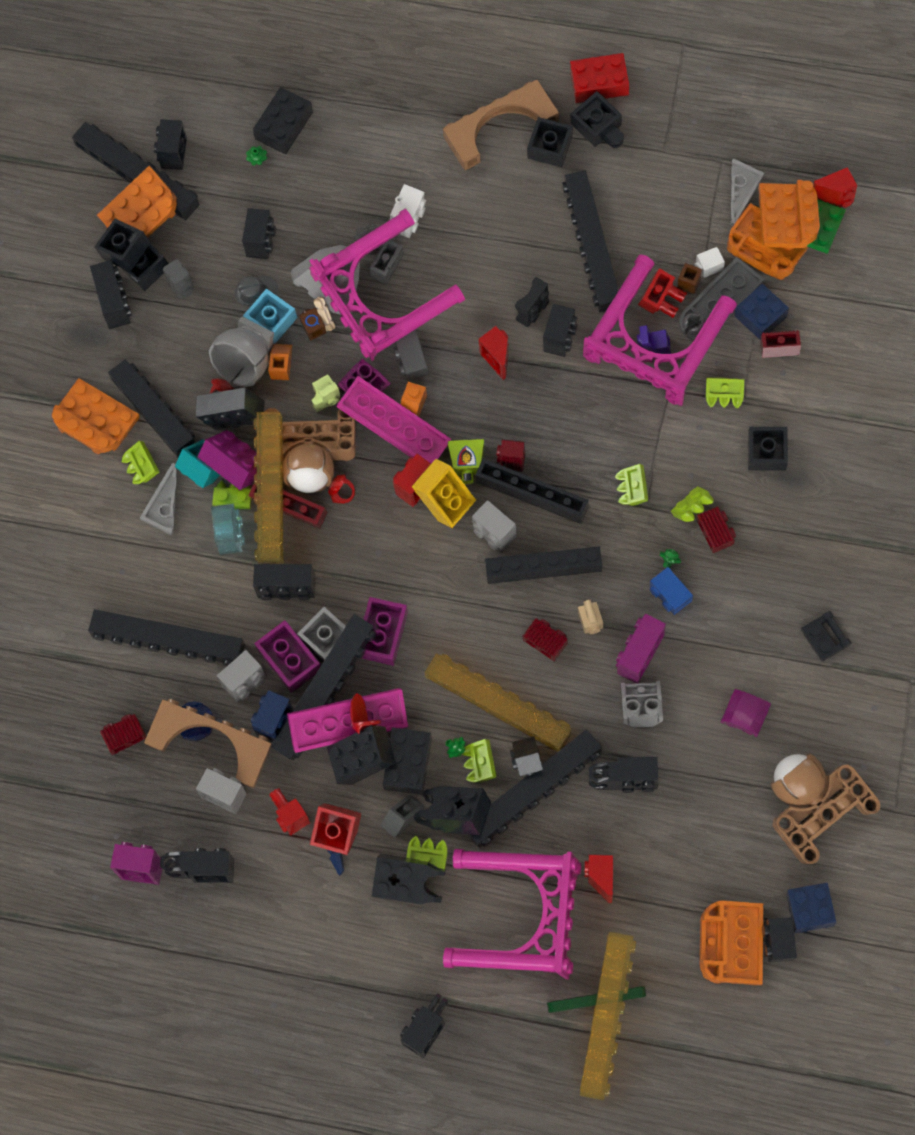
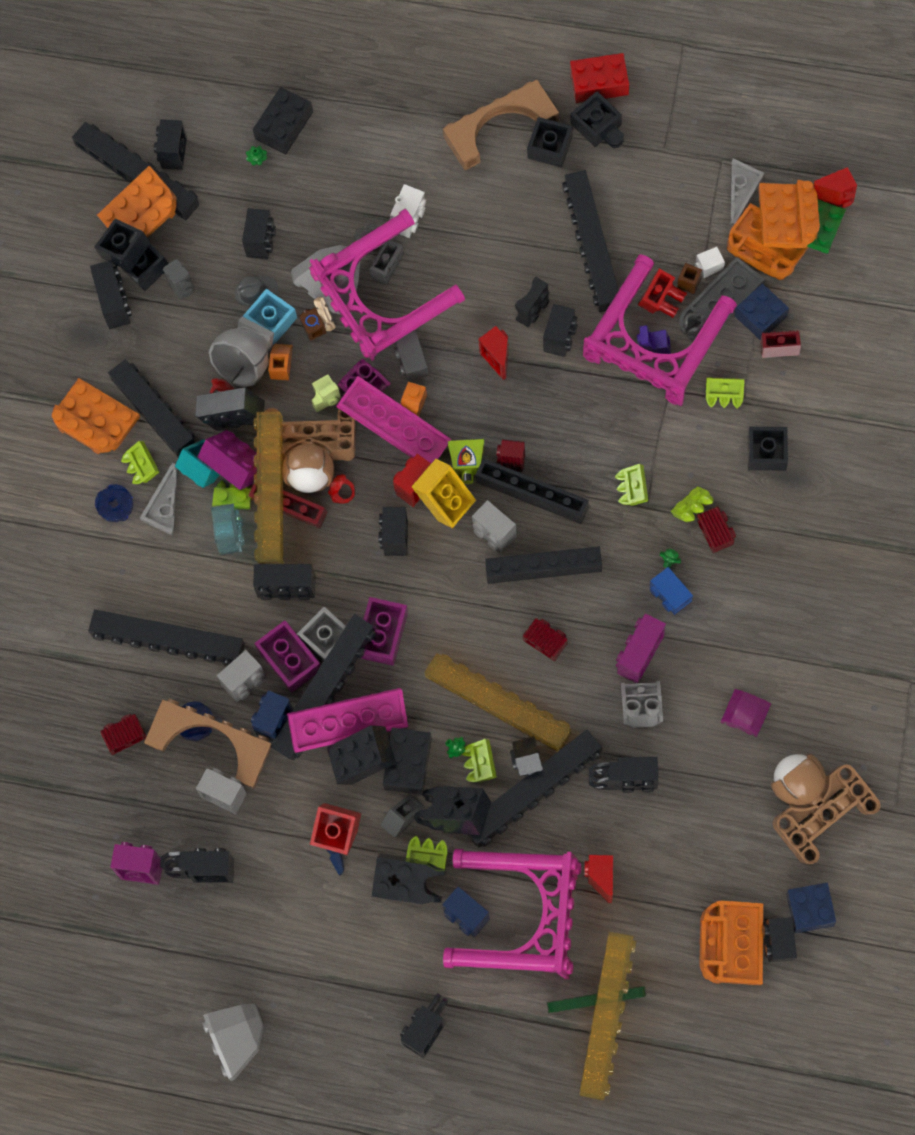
red brick [269,788,310,836] -> none
red piece [350,693,381,734] -> none
tan brick [578,600,603,634] -> none
black plate [801,611,852,662] -> none
none -> clear blue plate [95,484,134,522]
none -> light grey brick [202,1004,264,1081]
none -> black brick [378,507,408,556]
none -> dark blue brick [442,887,490,938]

